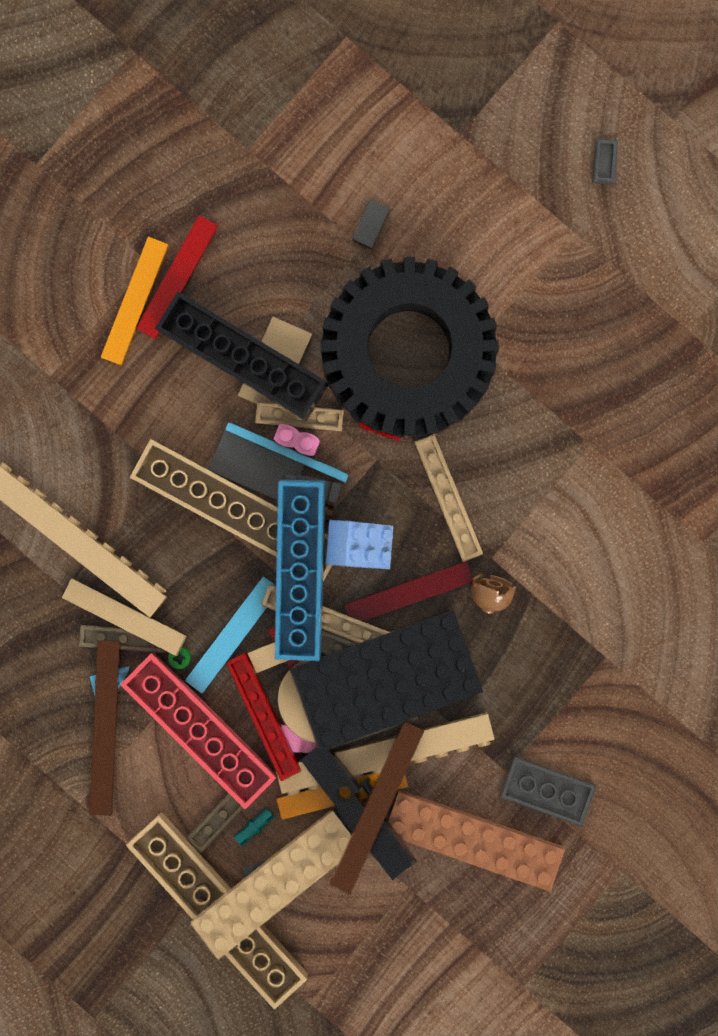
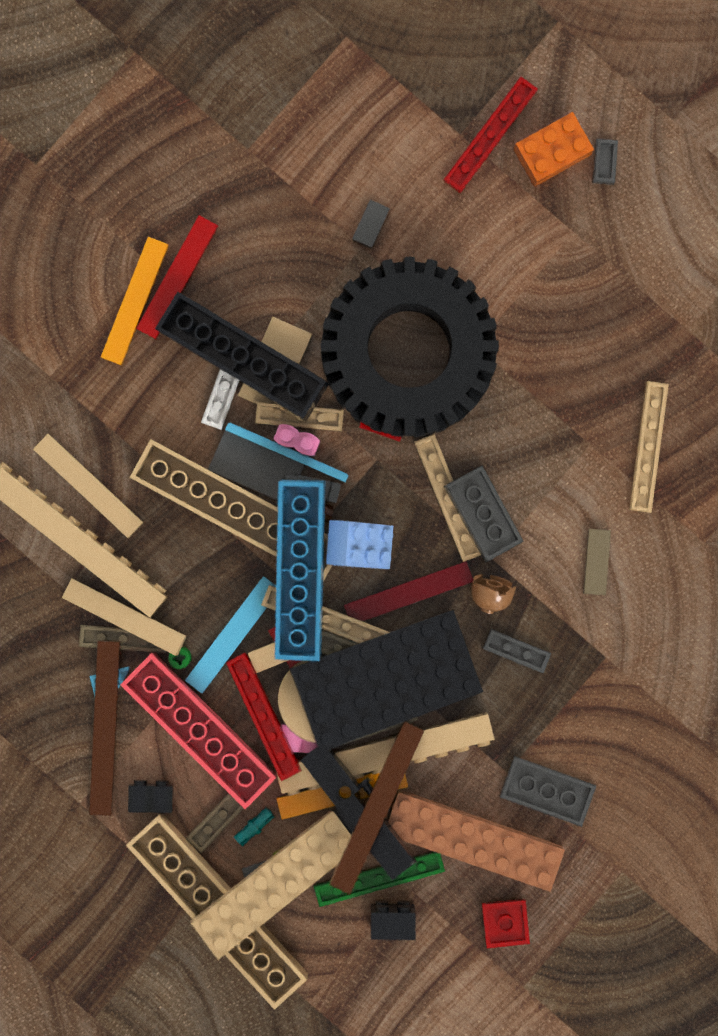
none -> tan tile [33,434,144,538]
none -> black brick [128,780,174,813]
none -> white tile [201,370,239,430]
none -> green tile [314,851,445,907]
none -> black brick [371,900,416,940]
none -> red tile [443,76,538,194]
none -> dark grey tile [444,465,524,562]
none -> dark grey tile [482,628,551,673]
none -> red plate [482,899,530,948]
none -> orange brick [513,112,594,187]
none -> dark tan tile [583,529,611,595]
none -> tan tile [629,381,669,513]

